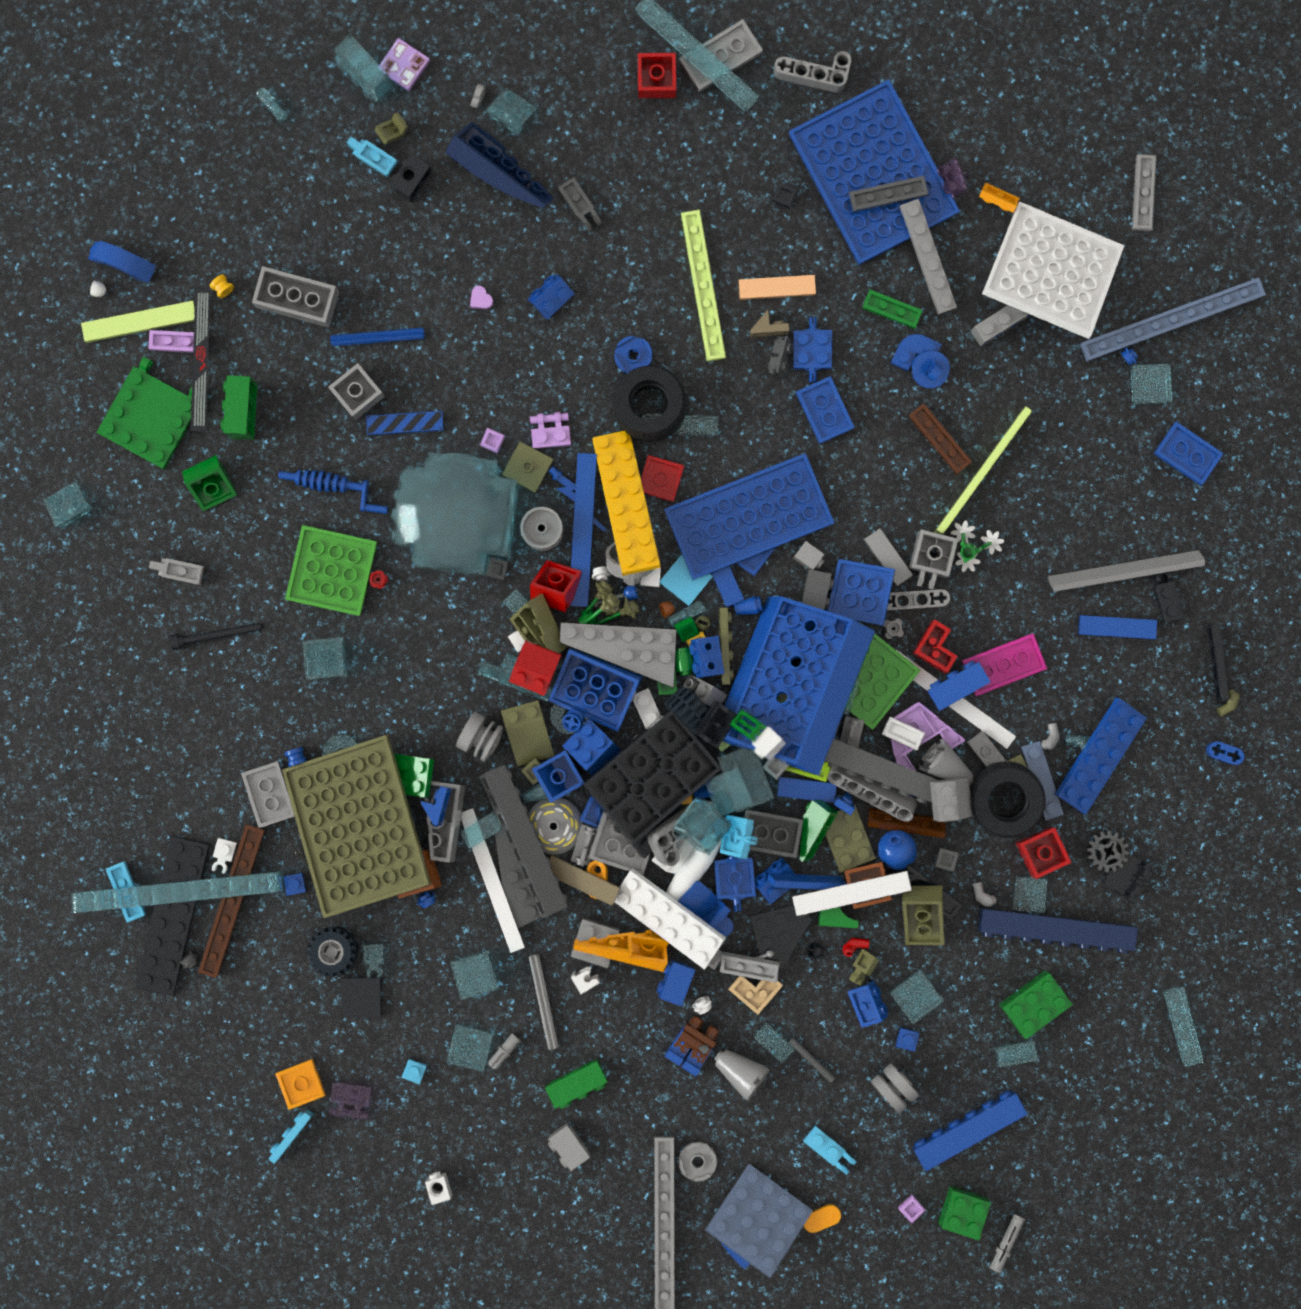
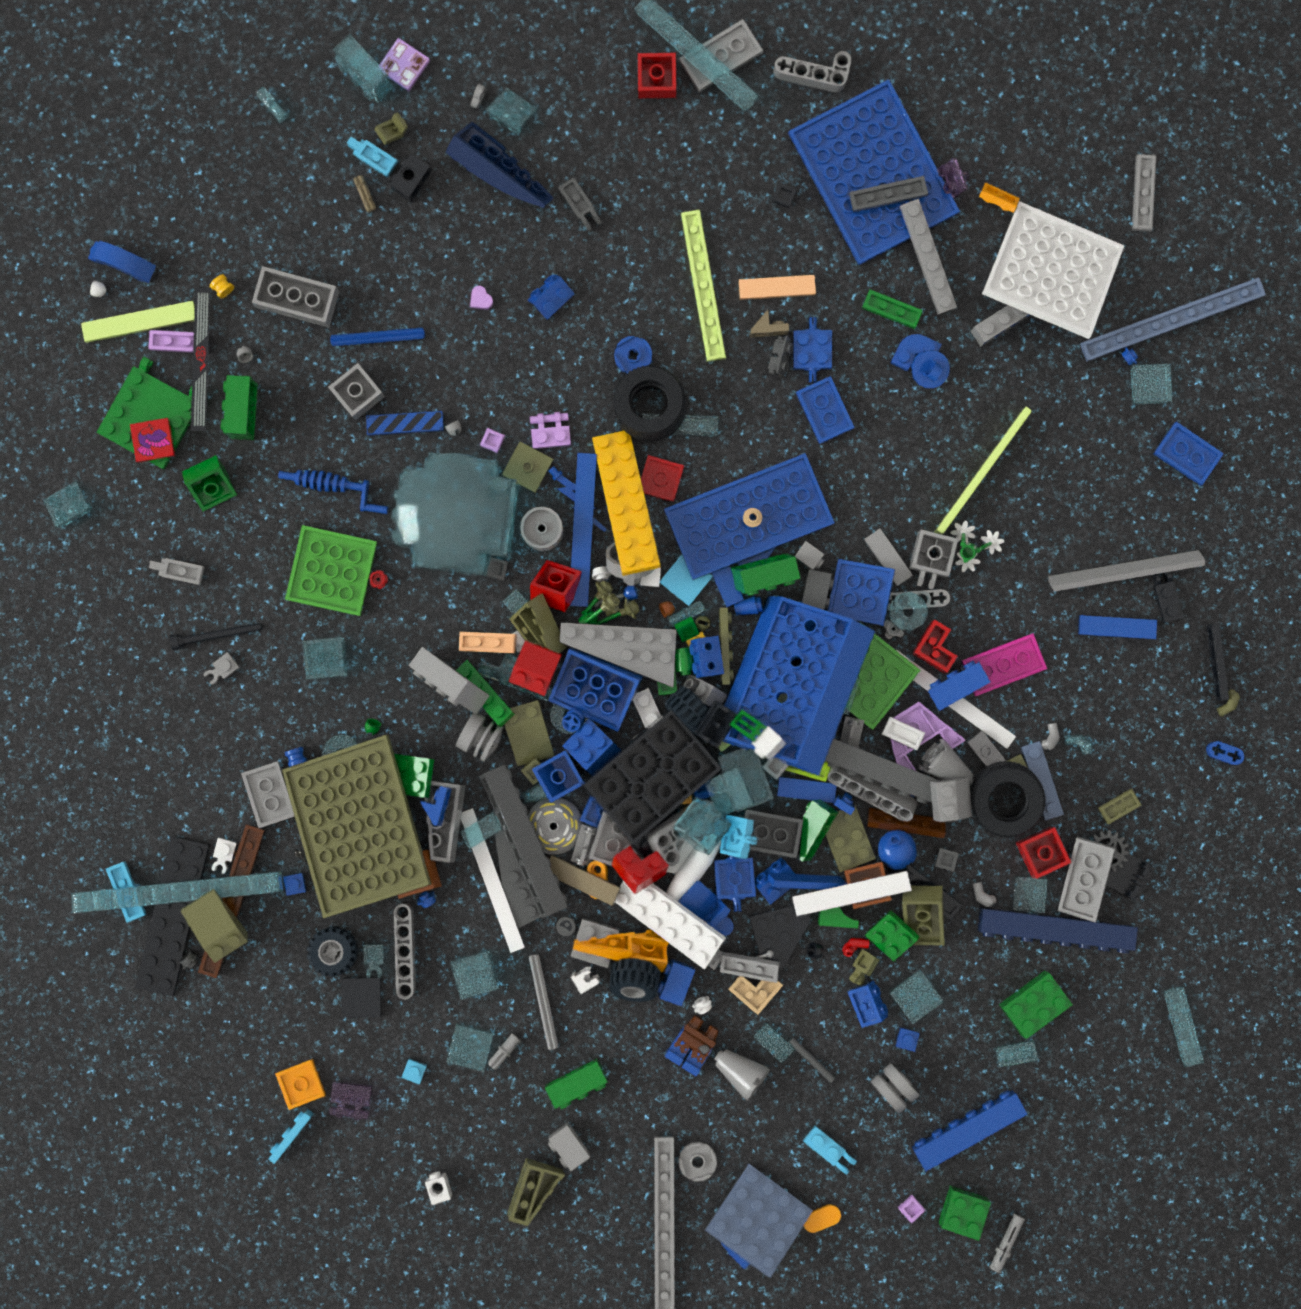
reddish brown plate [908,403,972,475] -> none
blue plate [1055,697,1147,815] -> none
none -> tile [130,418,175,463]
none -> olive slope [181,889,248,963]
none -> light grey plate [204,652,240,685]
none -> light grey hinge [237,346,253,363]
none -> dark tan axle [354,175,376,212]
none -> green hinge [365,718,381,735]
none -> light grey beam [394,902,416,999]
none -> light grey wedge [409,647,490,714]
none -> light grey hinge [445,420,462,436]
none -> green plate [456,660,515,727]
none -> light nougat tile [459,632,517,654]
none -> olive wedge [507,1158,565,1226]
none -> dark grey tile [556,916,576,936]
none -> black wheel [609,958,660,1002]
none -> red brick [612,846,669,895]
none -> green brick [731,553,800,595]
none -> tan plate [743,508,762,527]
none -> green plate [865,910,920,962]
none -> clear light blue tile [889,592,927,631]
none -> light grey plate [1058,837,1116,922]
none -> olive plate [1097,789,1142,825]

